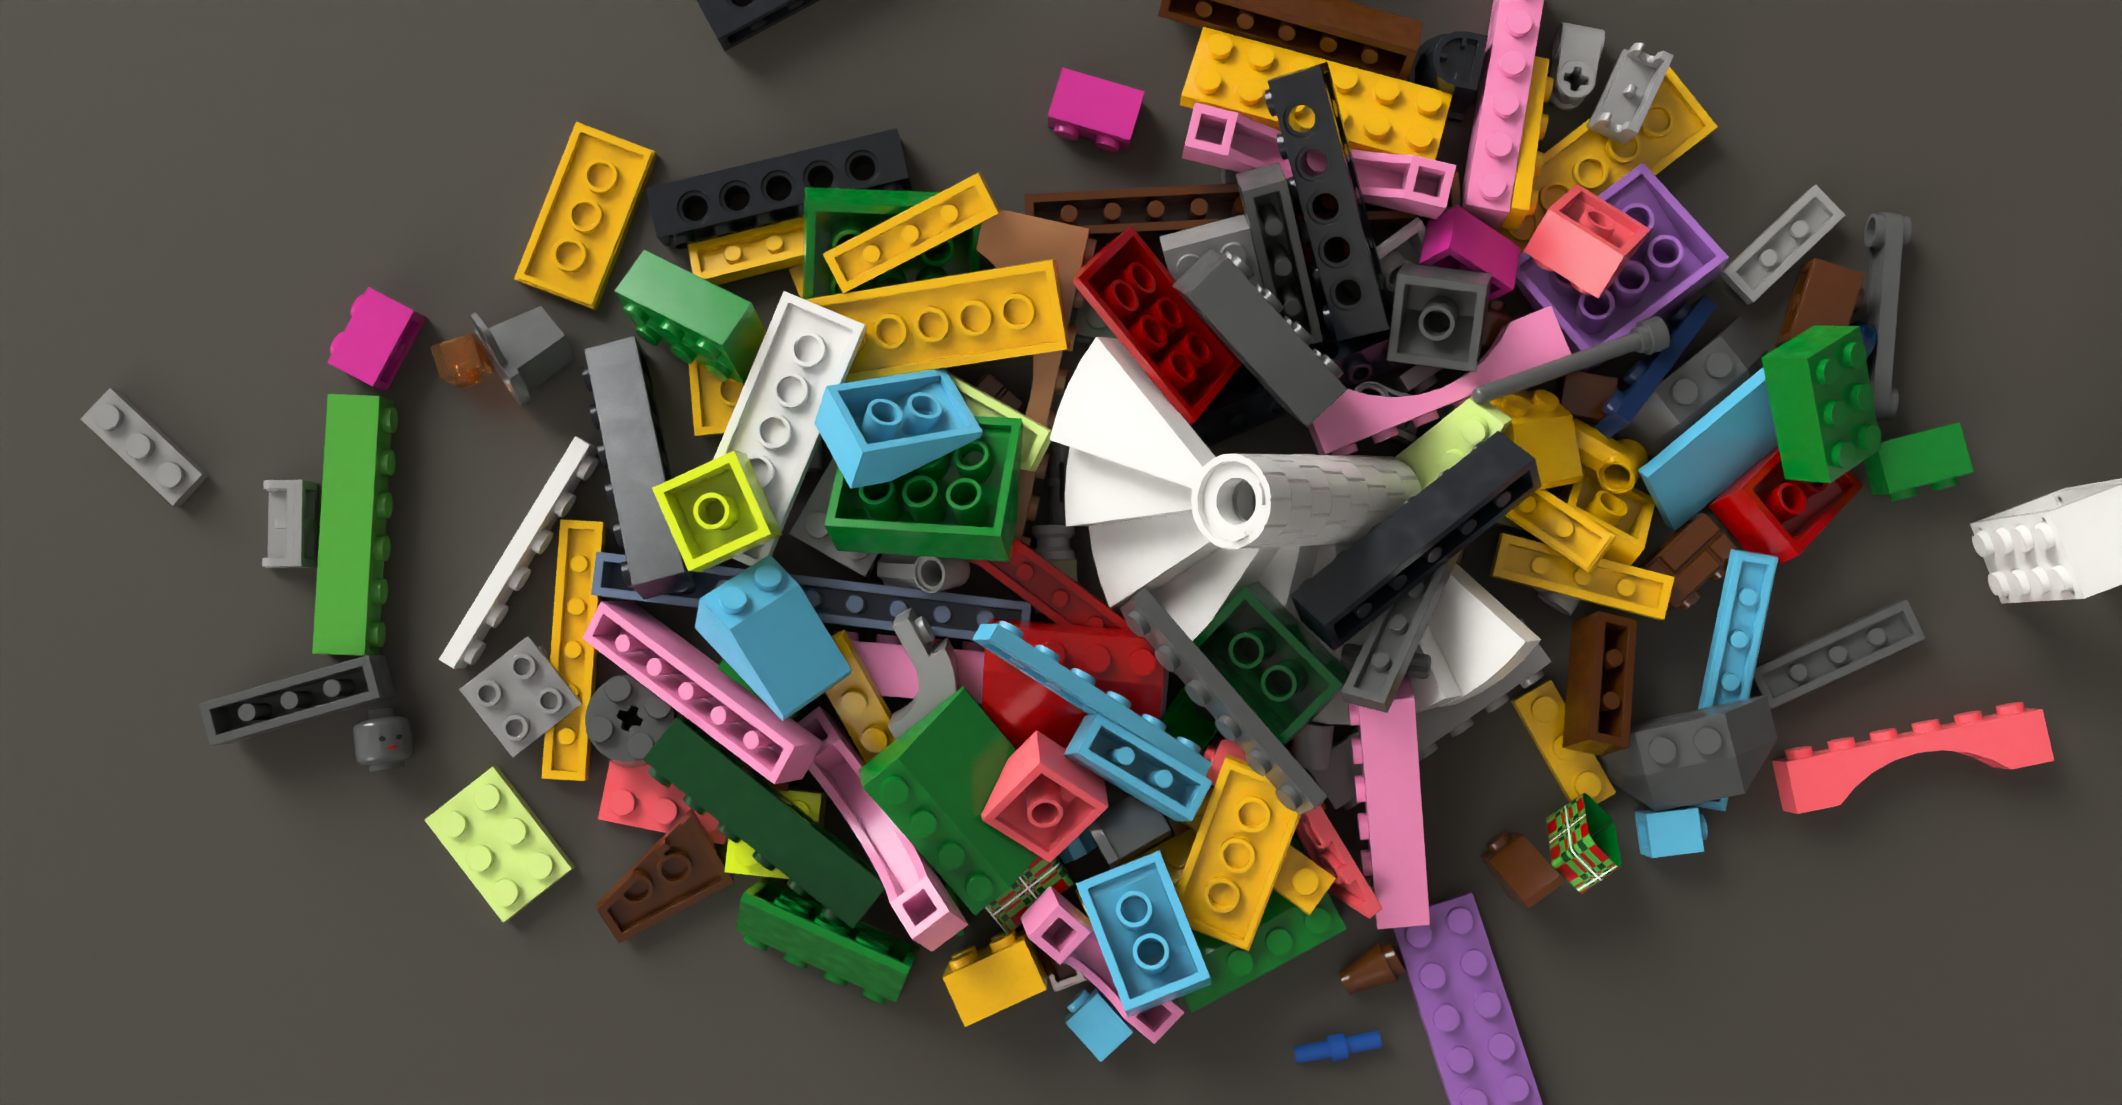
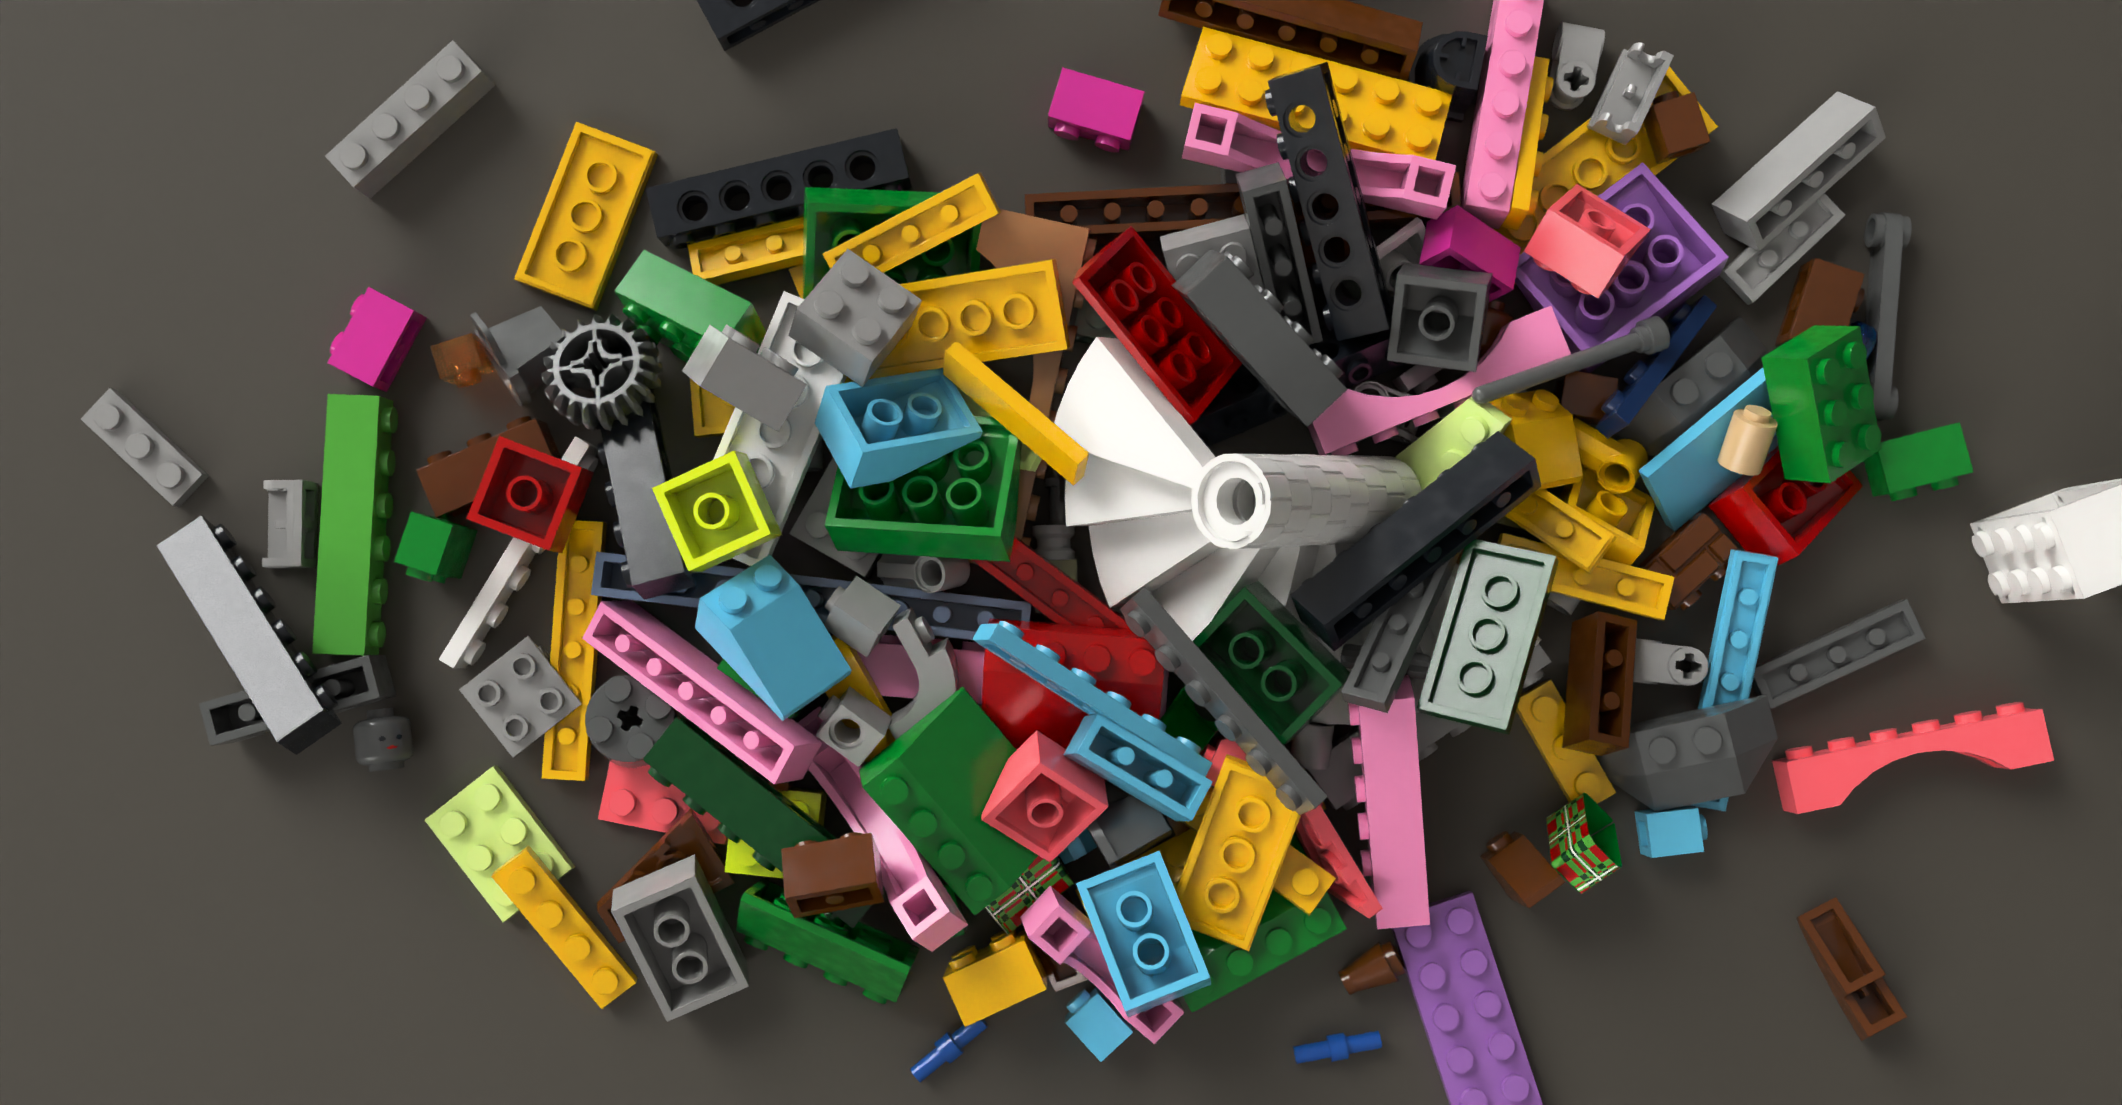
none -> brick [156,515,342,755]
none -> light grey brick [325,40,495,199]
none -> green brick [394,512,478,584]
none -> reddish brown brick [416,416,562,520]
none -> red brick [466,436,594,553]
none -> yellow plate [491,846,638,1009]
none -> dark grey gear [541,314,663,431]
none -> light grey brick [611,854,749,1022]
none -> light grey brick [682,324,807,432]
none -> reddish brown brick [781,832,885,918]
none -> light grey brick [788,249,922,387]
none -> light grey brick [816,686,892,767]
none -> light grey brick [824,576,901,657]
none -> blue bar [910,1019,988,1082]
none -> yellow tile [943,342,1089,486]
none -> plate [1417,539,1559,735]
none -> light grey piece [1633,638,1709,686]
none -> reddish brown brick [1643,91,1711,164]
none -> light grey brick [1711,91,1886,251]
none -> tan brick [1717,405,1778,476]
none -> reddish brown slope [1796,897,1907,1041]

